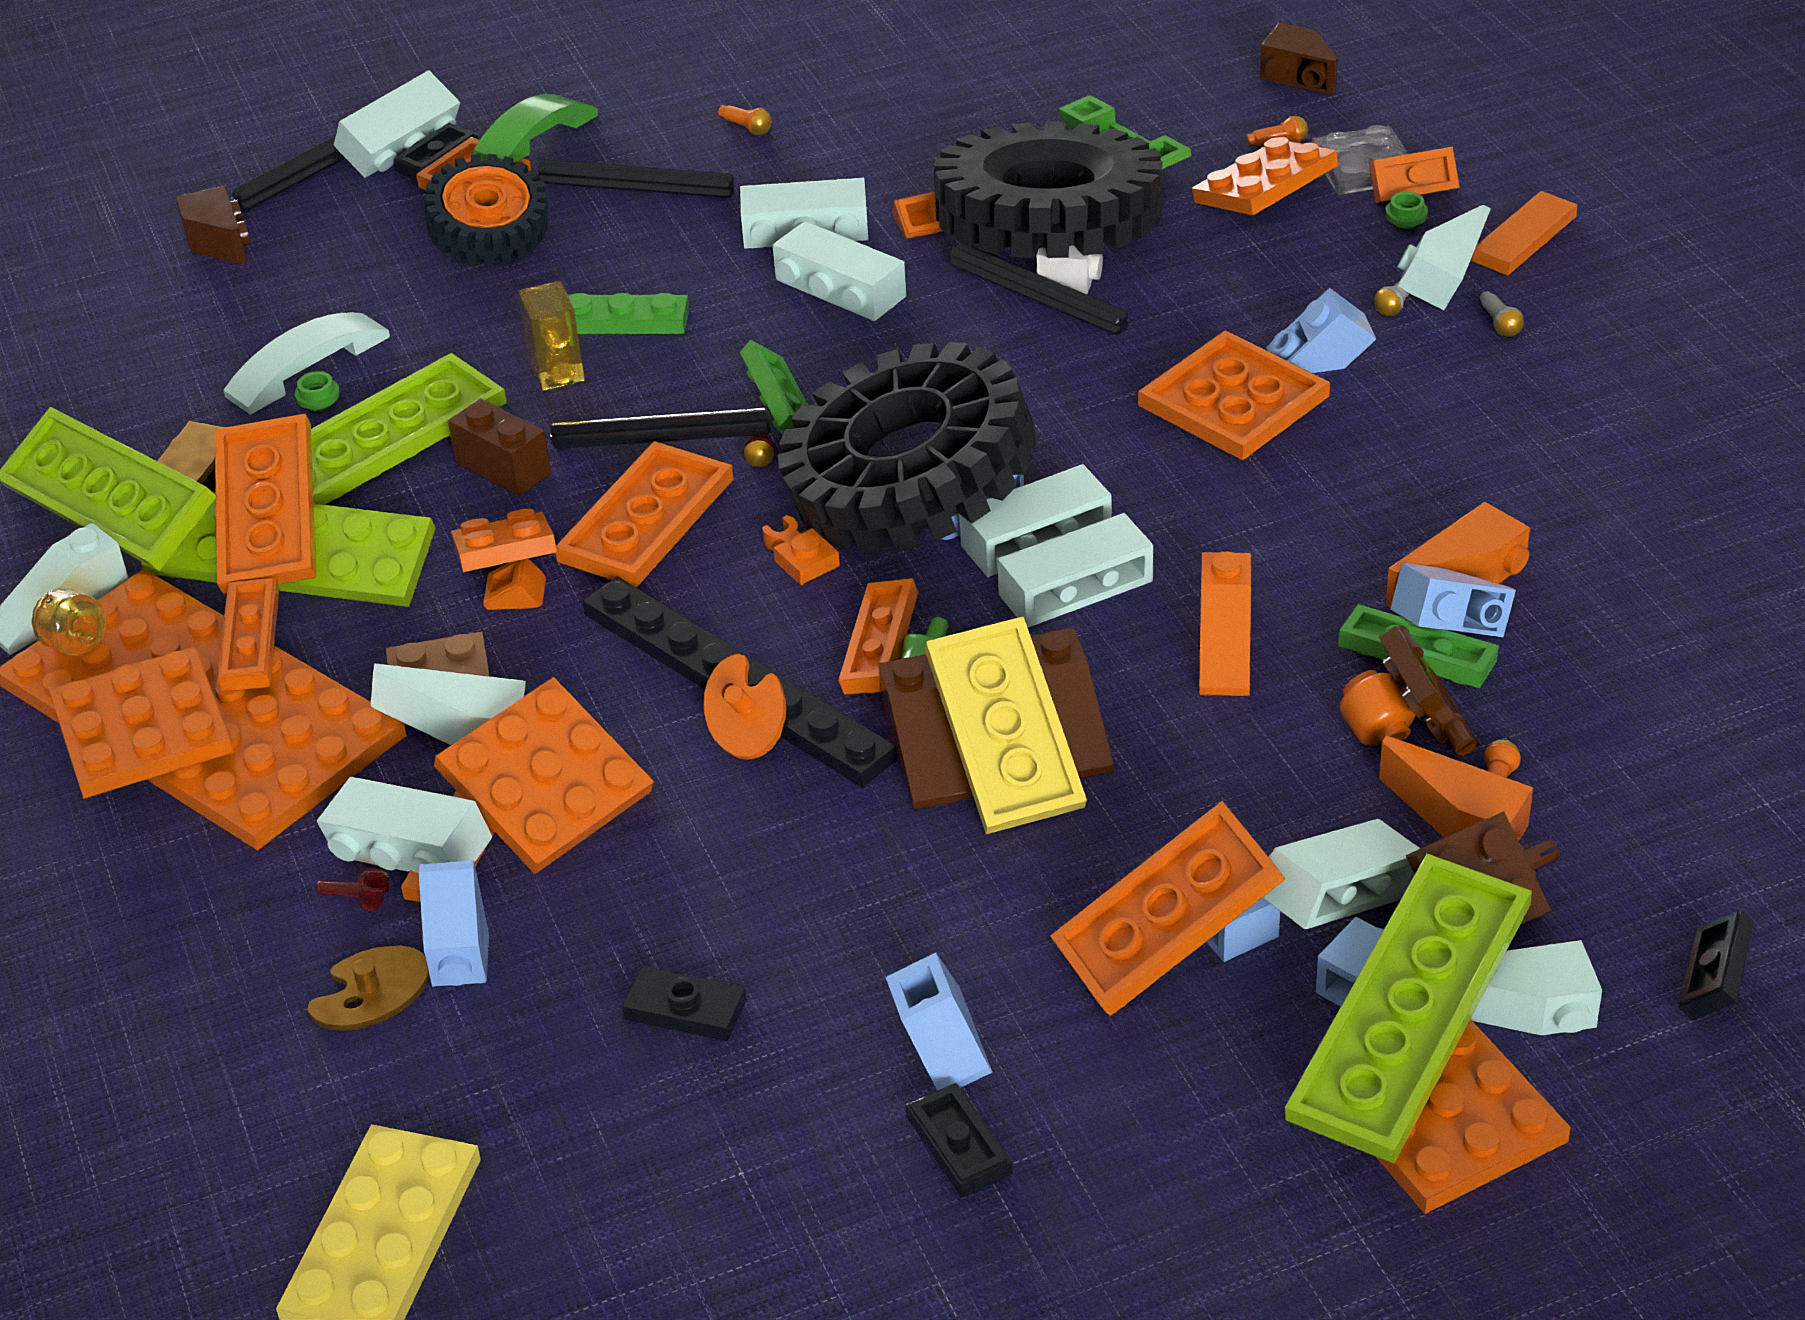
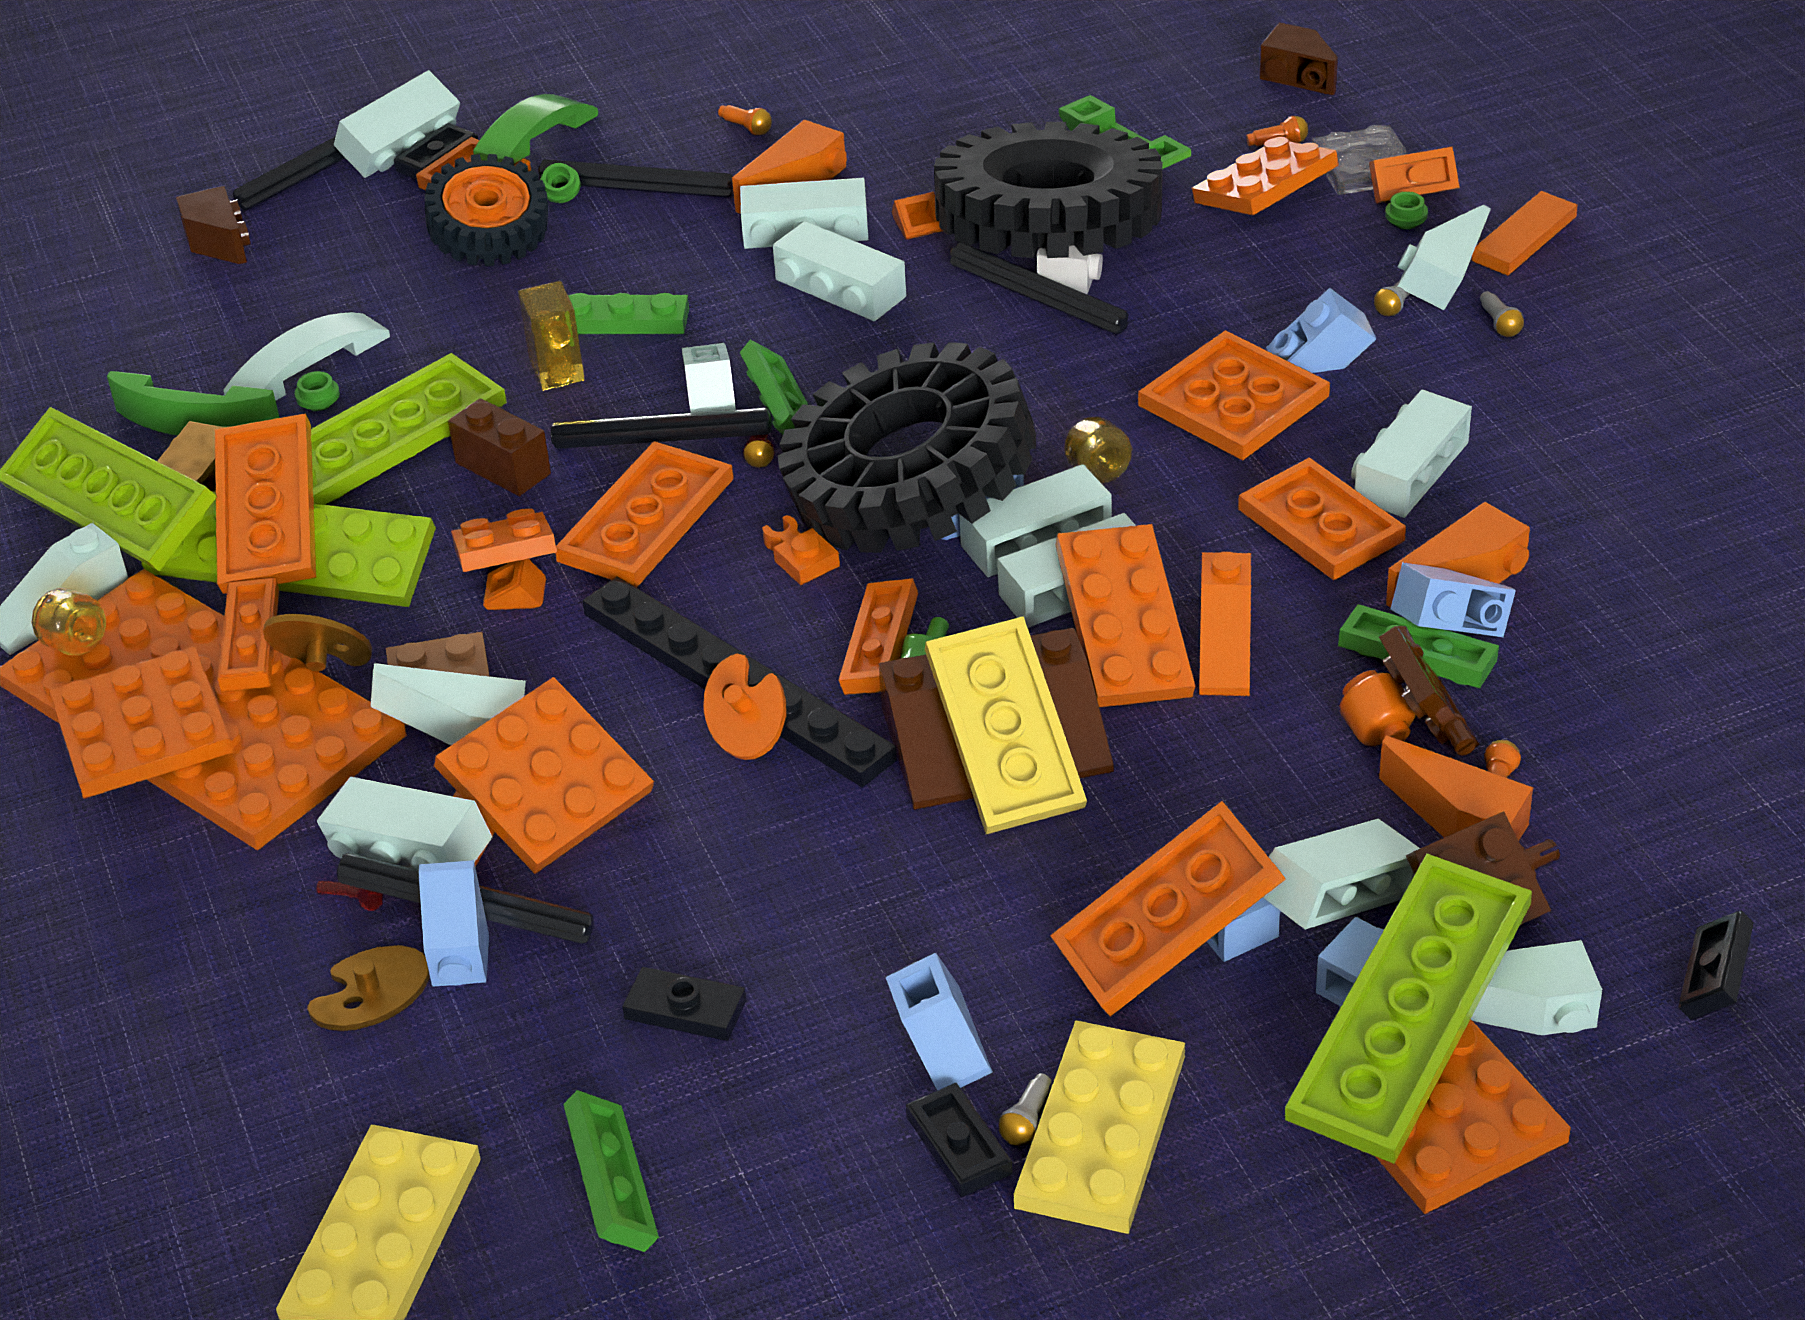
none -> bright green slope [107,371,280,435]
none -> pearl gold piece [263,614,372,671]
none -> black axle [337,853,594,944]
none -> bright green plate [540,163,581,203]
none -> bright green plate [563,1090,659,1252]
none -> light aqua slope [682,343,736,413]
none -> orange slope [732,120,847,214]
none -> piece [999,1073,1051,1146]
none -> light yellow plate [1014,1020,1185,1234]
none -> orange plate [1055,524,1196,707]
none -> clear yellow head [1064,416,1132,483]
none -> orange plate [1238,457,1406,580]
none -> light aqua brick [1351,390,1472,518]

